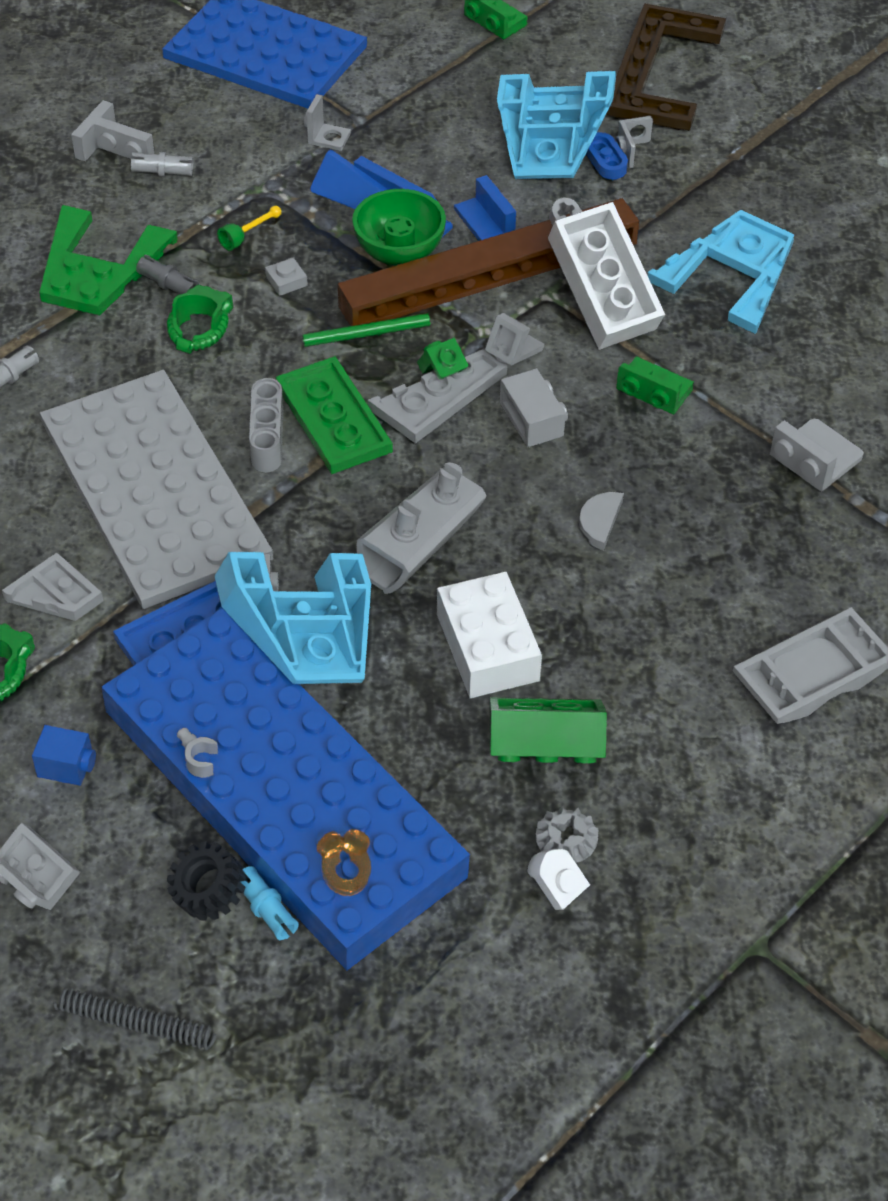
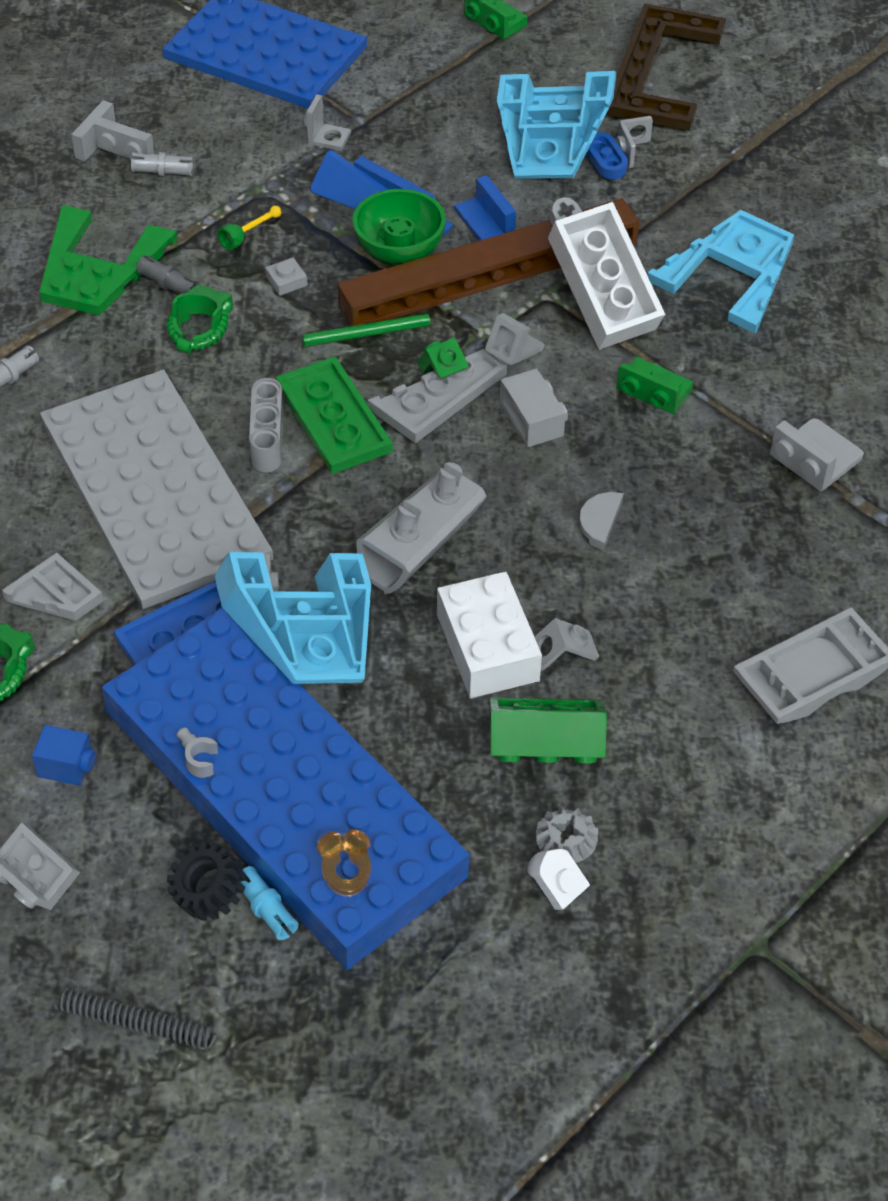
none -> light grey bracket [534,618,599,671]

